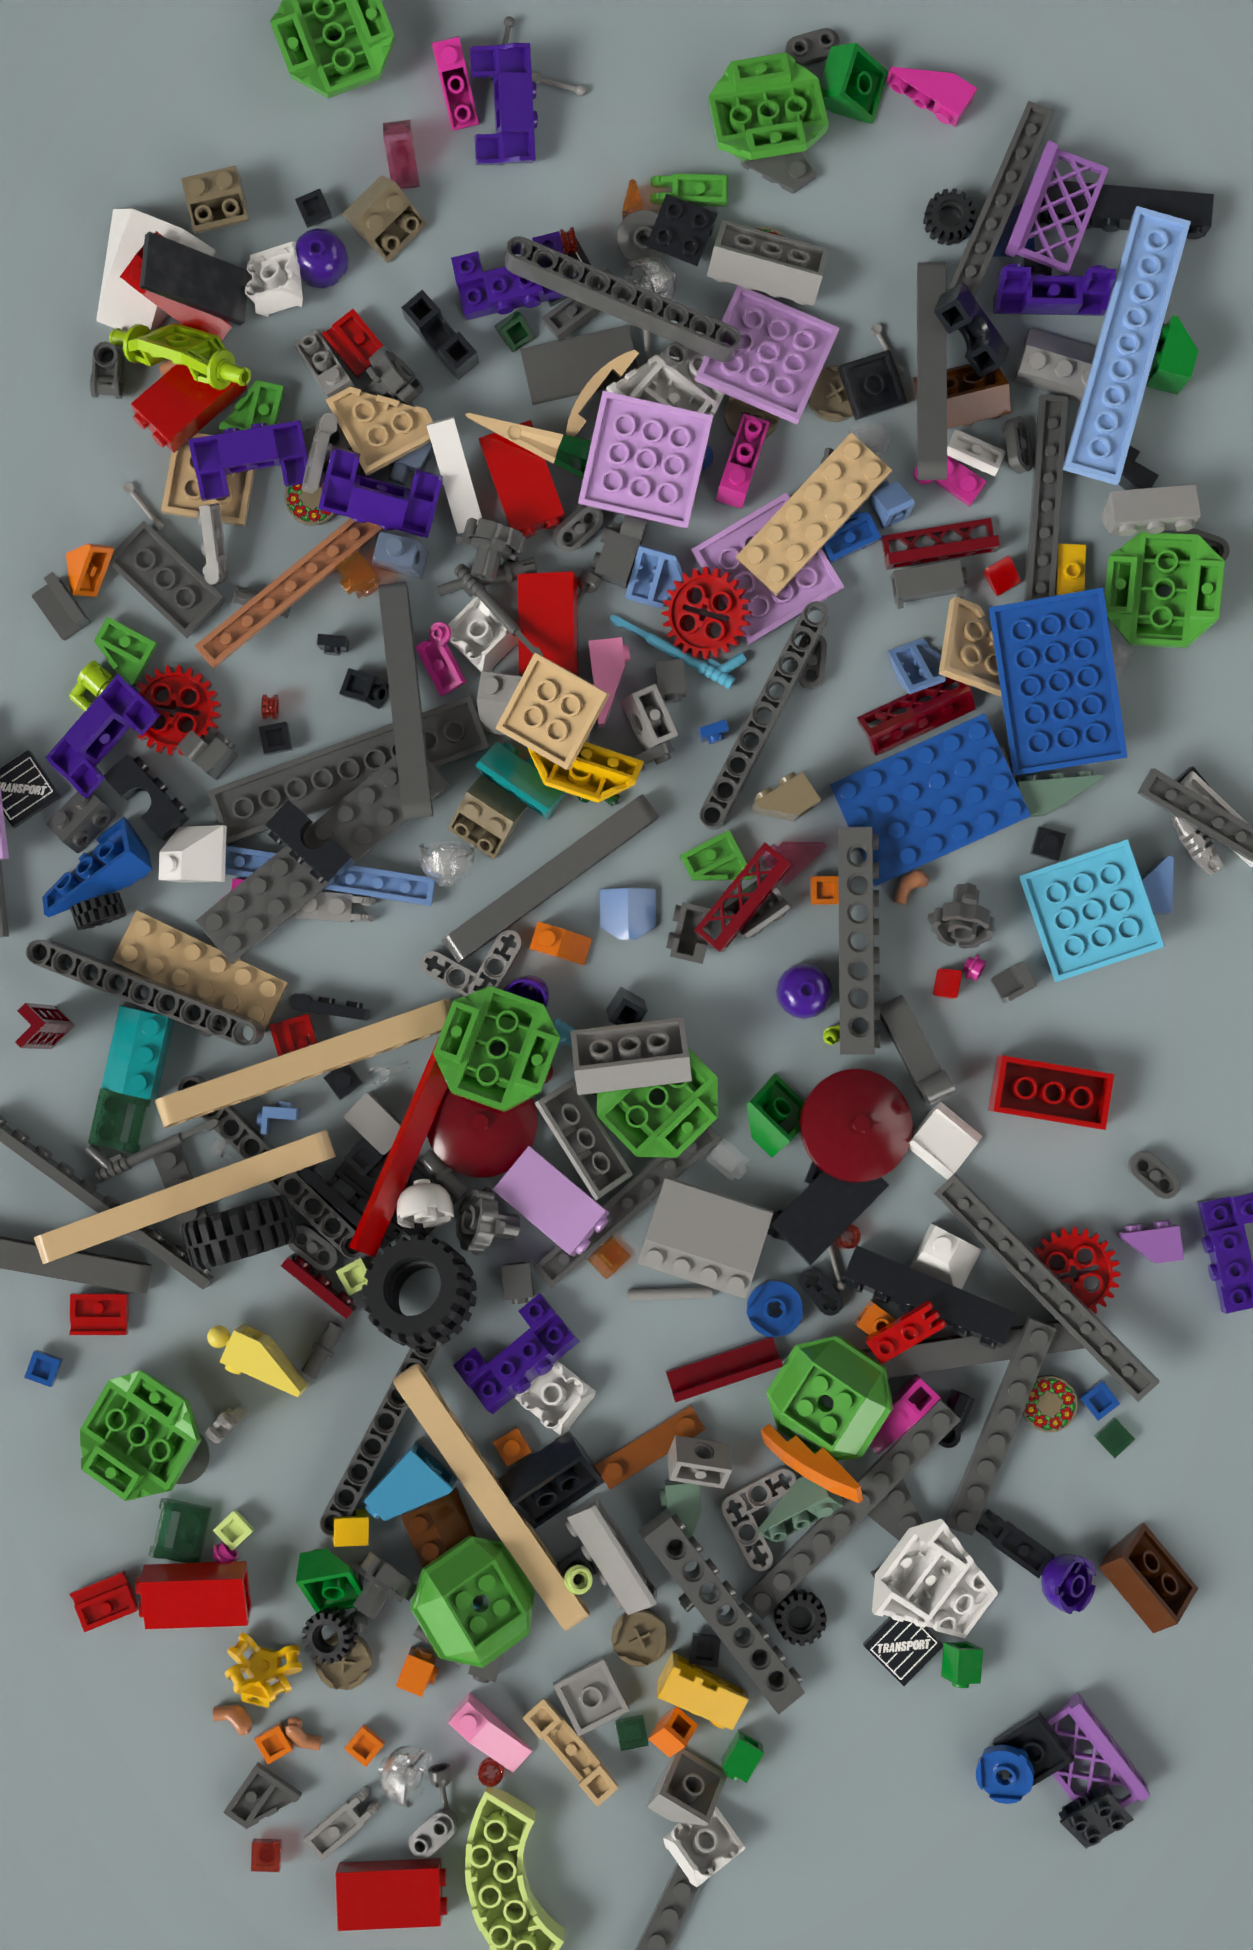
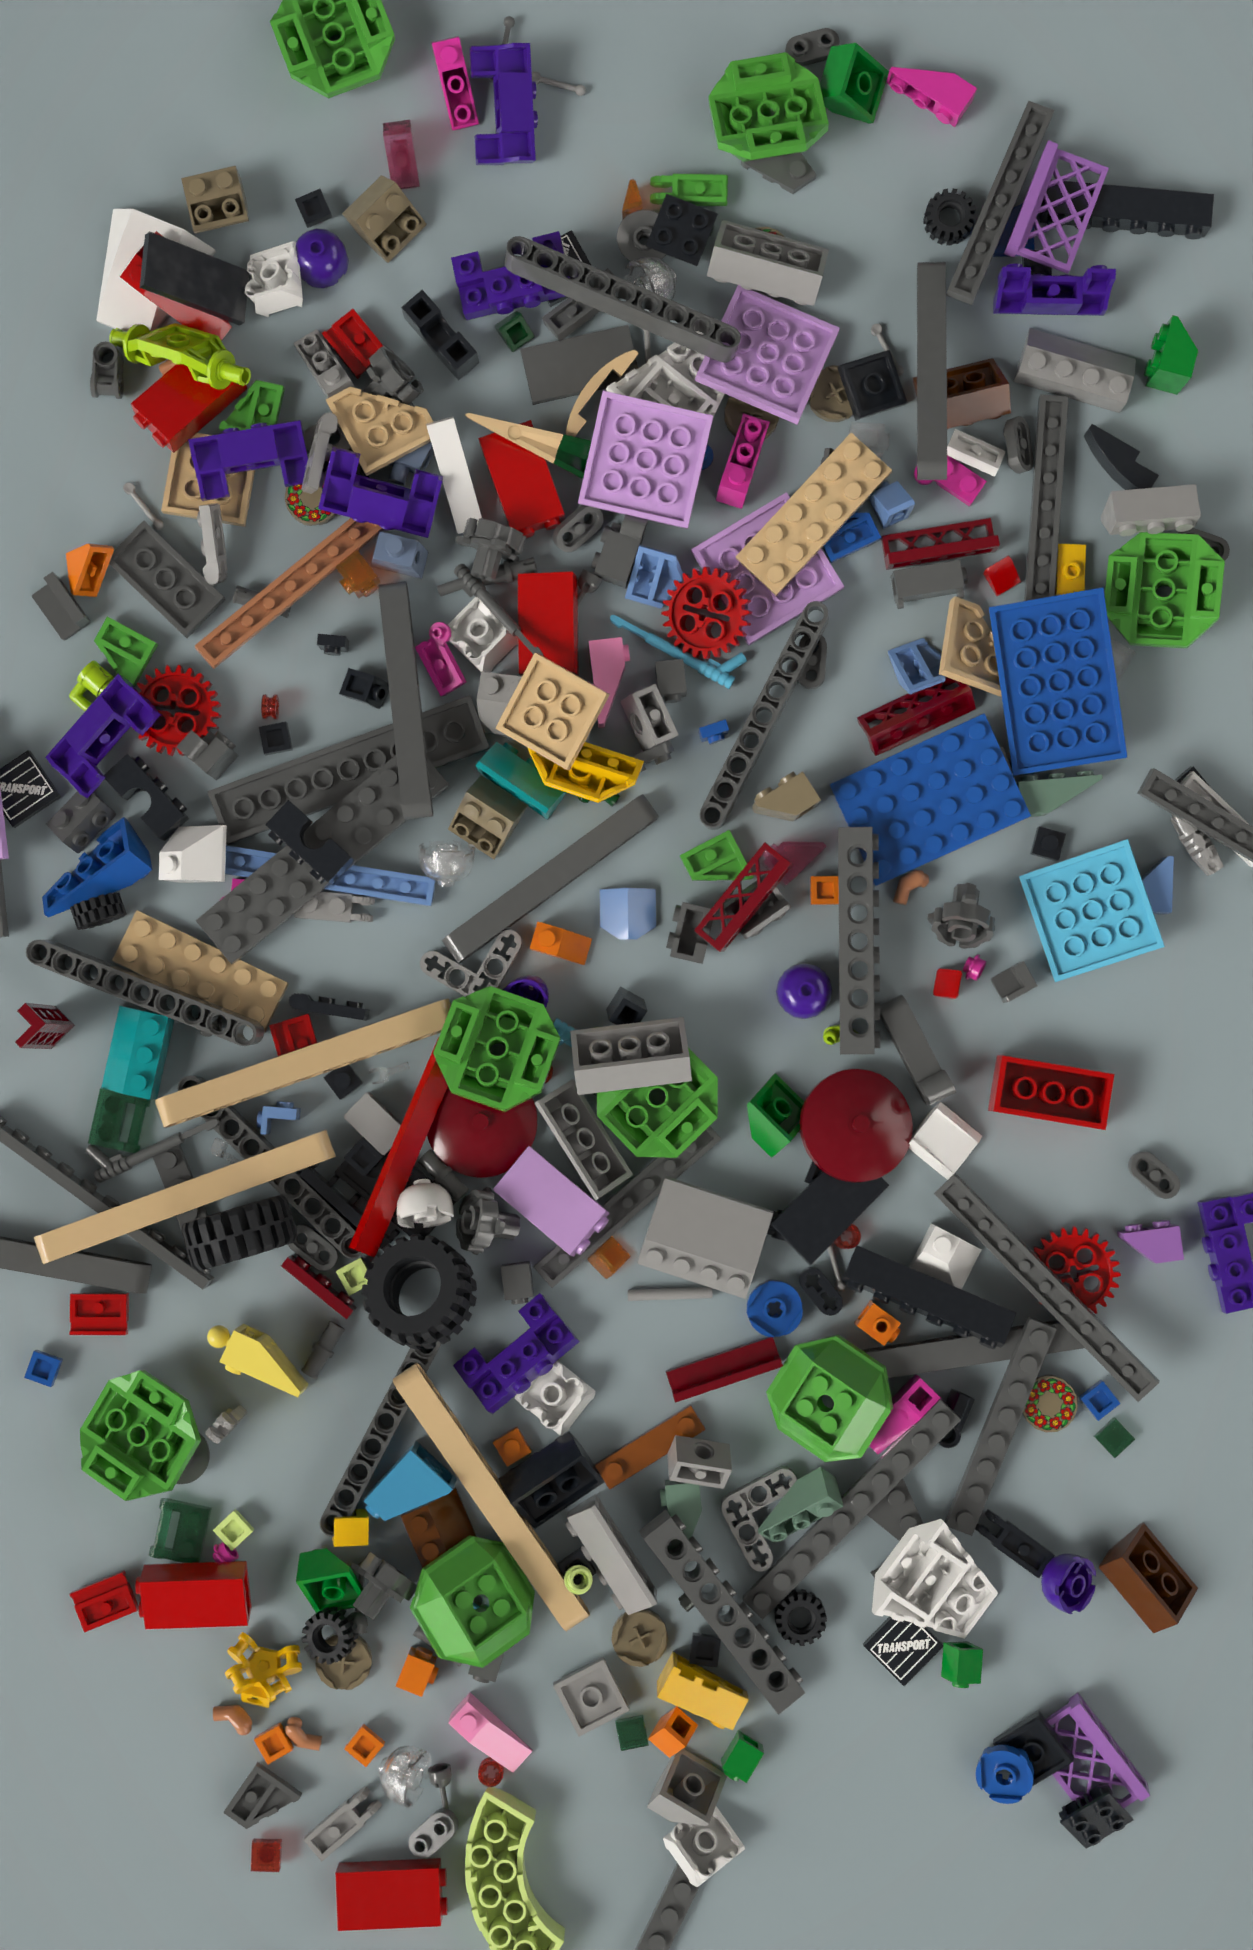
tan slope [522,1698,619,1807] -> none
clear red bush [560,227,578,255] -> none
dark grey hinge [663,342,687,367] -> none
clear brick [705,1137,750,1181] -> none
orange slope [761,1423,863,1503] -> none
red hinge [866,1300,947,1364] -> none
black arch [933,282,1010,378] -> none
light blue plate [1062,206,1191,485] -> none

